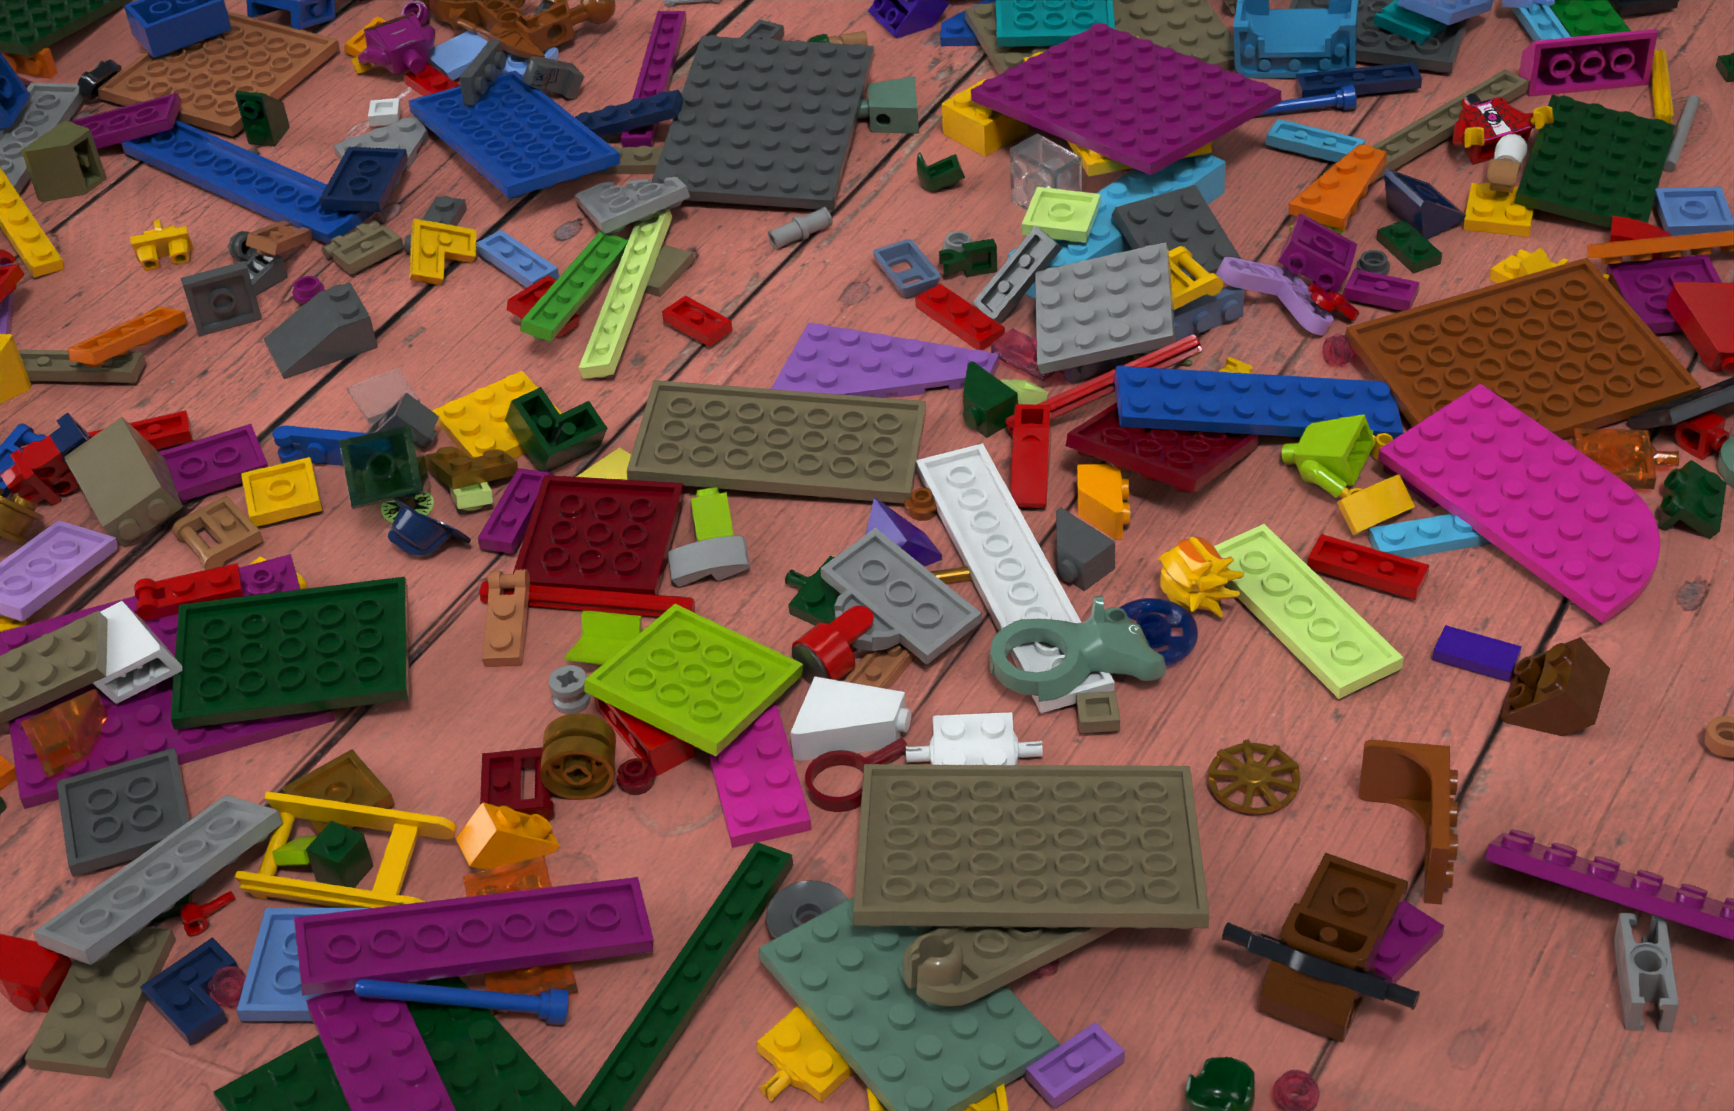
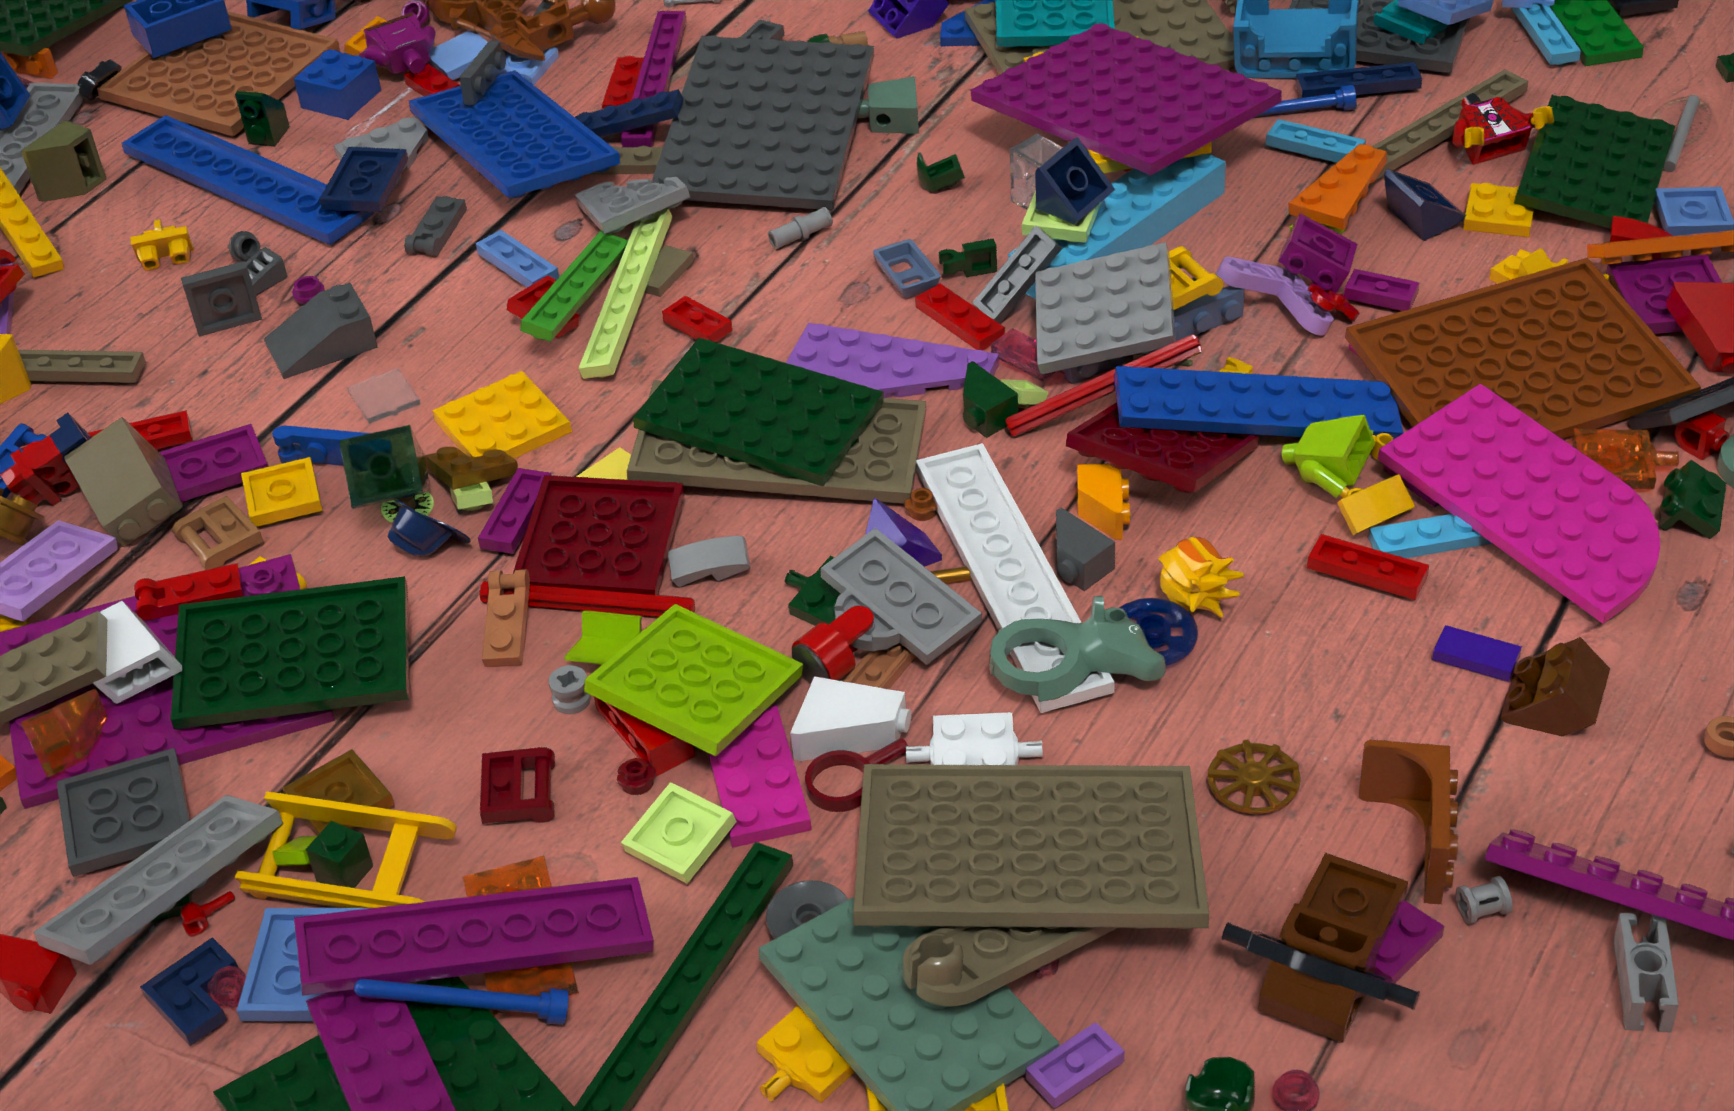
dark tan plate [24,927,176,1078] -> none
orange plate [68,306,187,367] -> none
magenta tile [70,93,182,149] -> none
nougat plate [246,220,313,257] -> none
dark tan plate [322,221,404,275] -> none
dark grey slope [367,393,439,456] -> none
white plate [368,98,402,127] -> none
yellow plate [409,219,477,285] -> none
light orange slope [456,803,560,874] -> none
dark green brick [505,387,608,472] -> none
dark grey leg [522,56,584,100] -> none
pearl gold wheel [540,713,616,800] -> none
lime slope [690,487,734,542] -> none
yellow brick [941,79,1028,157] -> none
light grey plate [942,231,974,252] -> none
red slope [1011,404,1051,508] -> none
dark tan plate [1076,691,1120,734] -> none
dark grey plate [1112,185,1241,278] -> none
yellowish green plate [1214,524,1404,699] -> none
clear pink plate [1322,334,1353,367] -> none
dark grey plate [1356,250,1390,275] -> none
dark green plate [1376,220,1442,274] -> none
piece [1487,134,1527,193] -> none
dark pink slope [1519,29,1658,97] -> none
yellow axle [1650,49,1674,124] -> none
none -> blue brick [294,50,381,120]
none -> red plate [602,55,644,109]
none -> yellowish green plate [621,782,737,884]
none -> dark green plate [633,338,884,486]
none -> dark blue slope [1035,137,1115,224]
none -> light grey bush [1456,876,1512,925]

